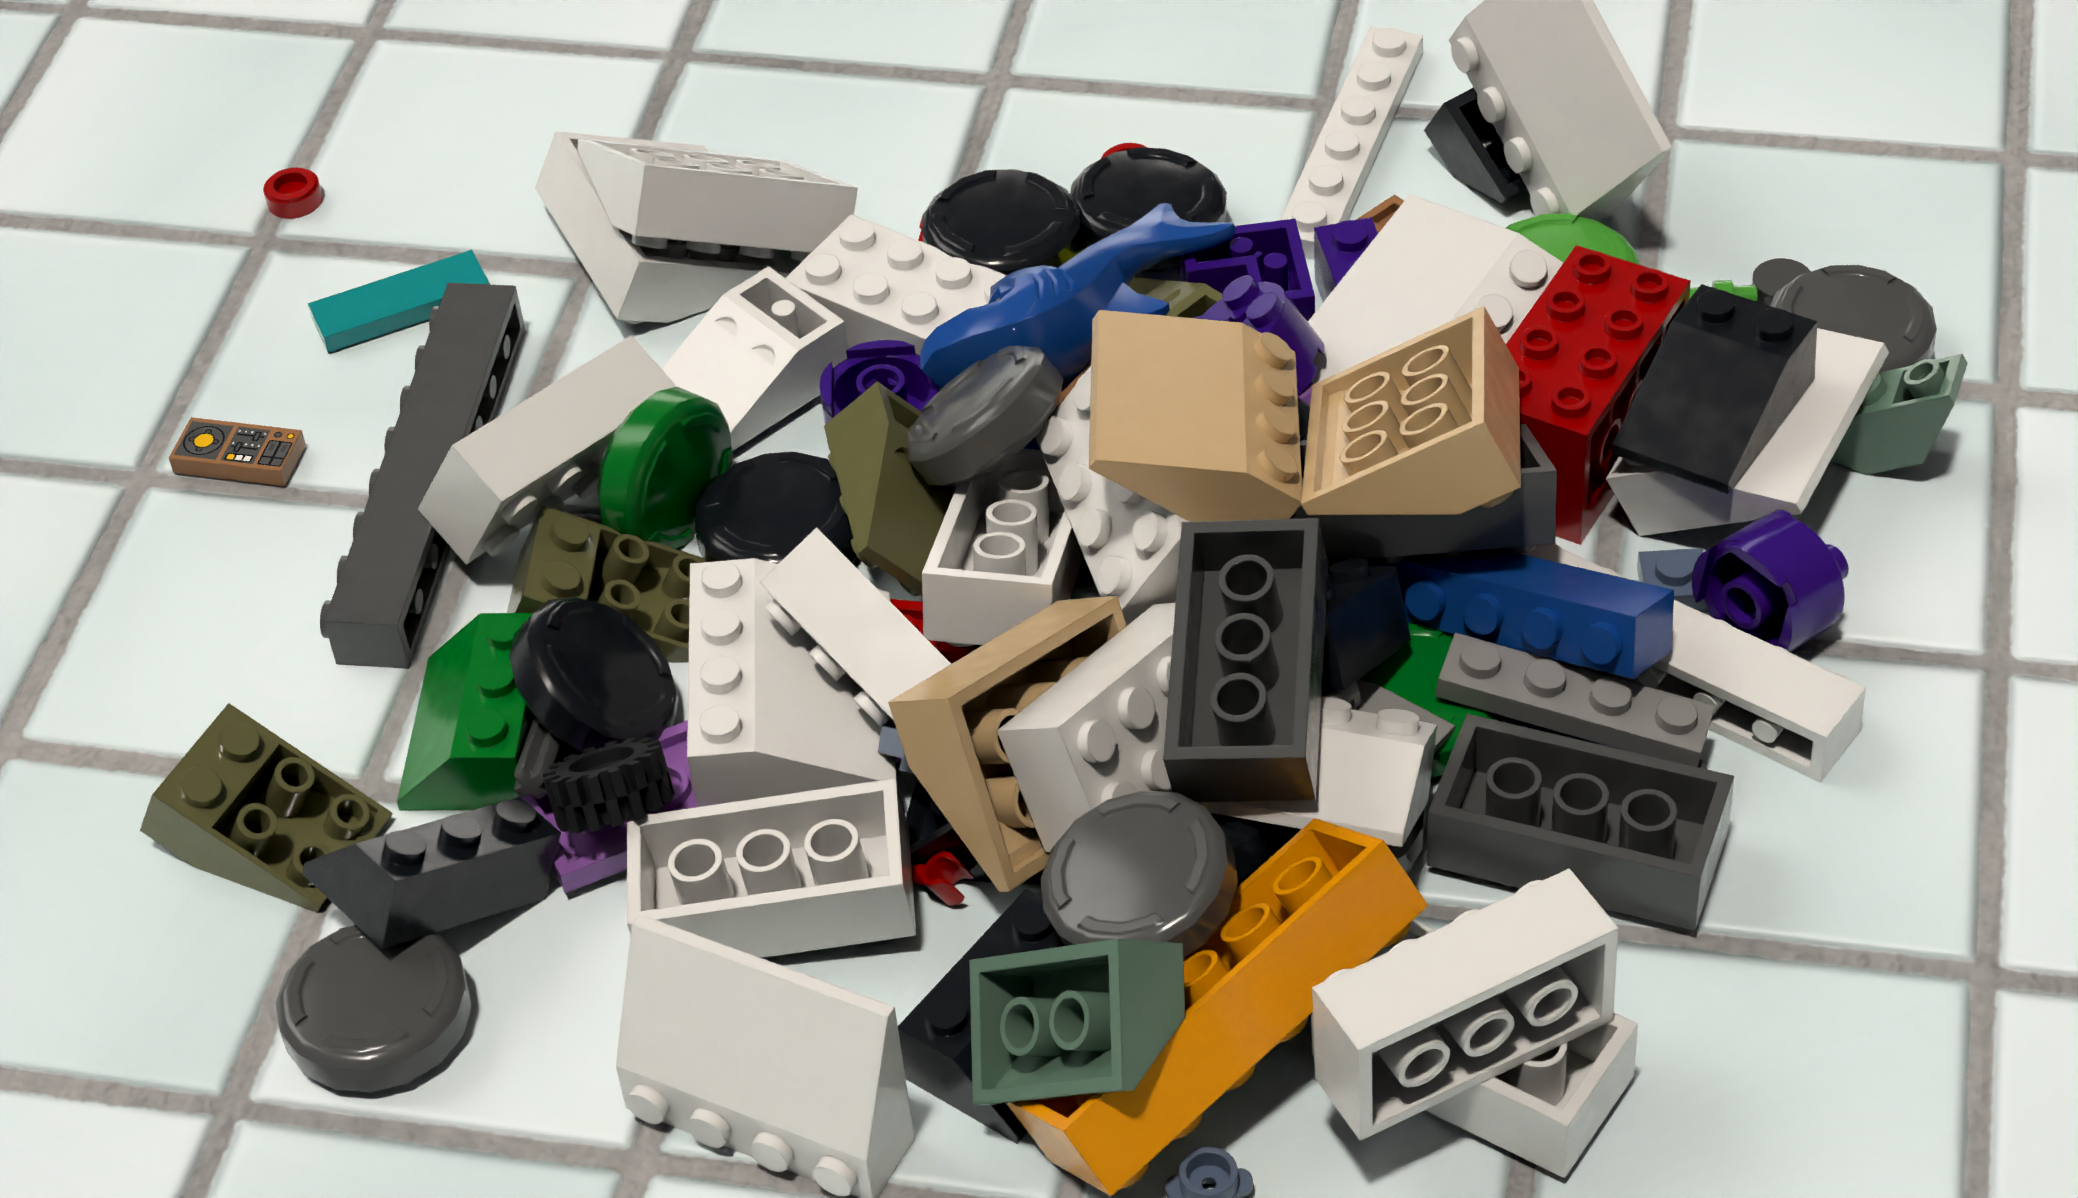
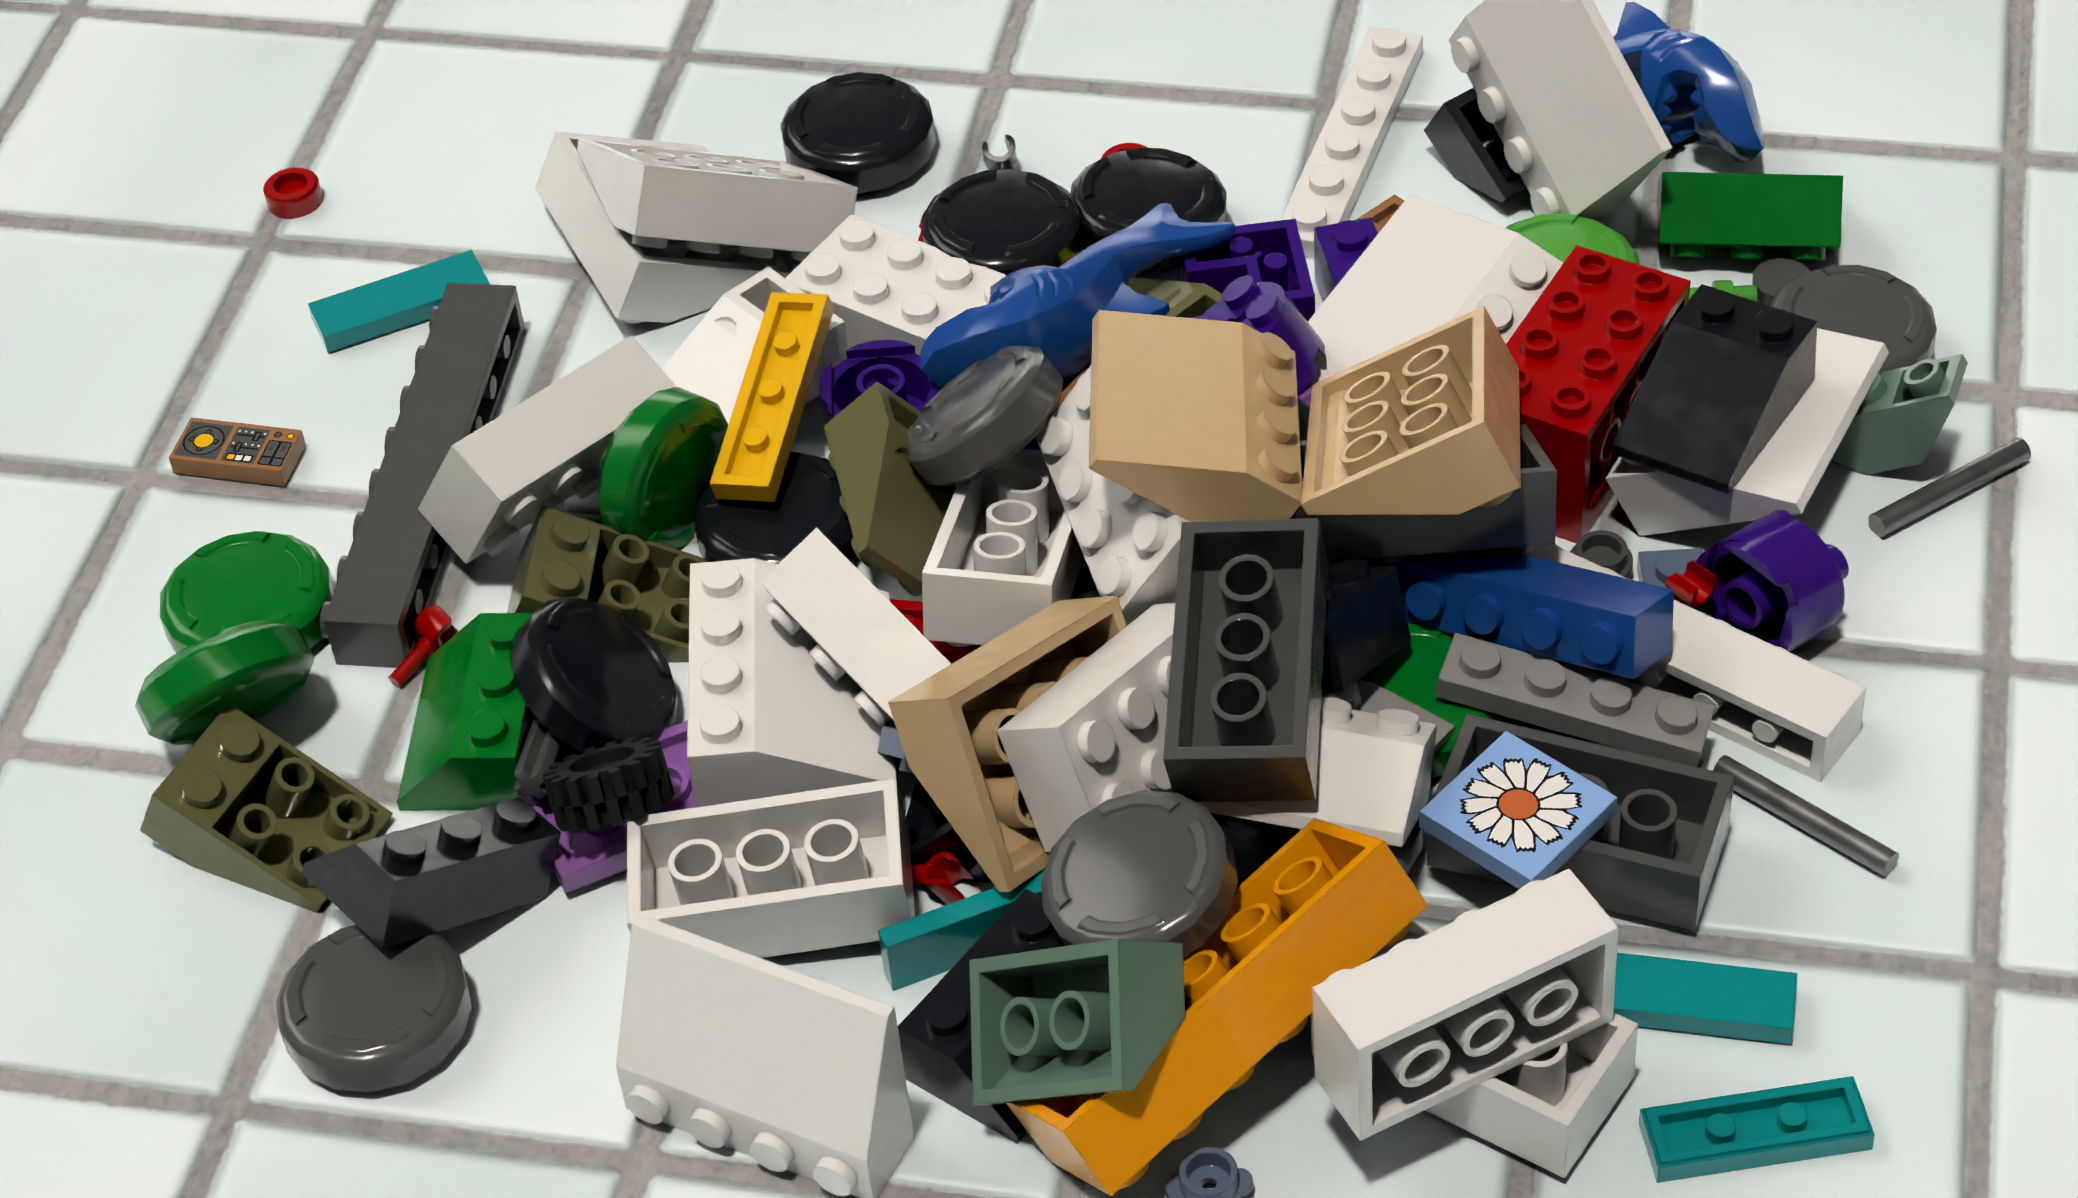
none -> green piece [135,619,314,745]
none -> green piece [160,531,335,653]
none -> red hand [388,605,458,688]
none -> yellow plate [710,292,834,502]
none -> black piece [780,72,936,195]
none -> teal tile [878,870,1044,991]
none -> hand [982,134,1016,170]
none -> tile [1419,731,1618,889]
none -> dark grey plate [1570,530,1633,578]
none -> blue piece [1613,2,1765,163]
none -> teal tile [1614,952,1797,1044]
none -> teal tile [1639,1076,1875,1183]
none -> green slope [1657,172,1843,262]
none -> red hand [1665,560,1718,608]
none -> flat silver bar [1713,755,1899,877]
none -> flat silver bar [1868,438,2031,537]

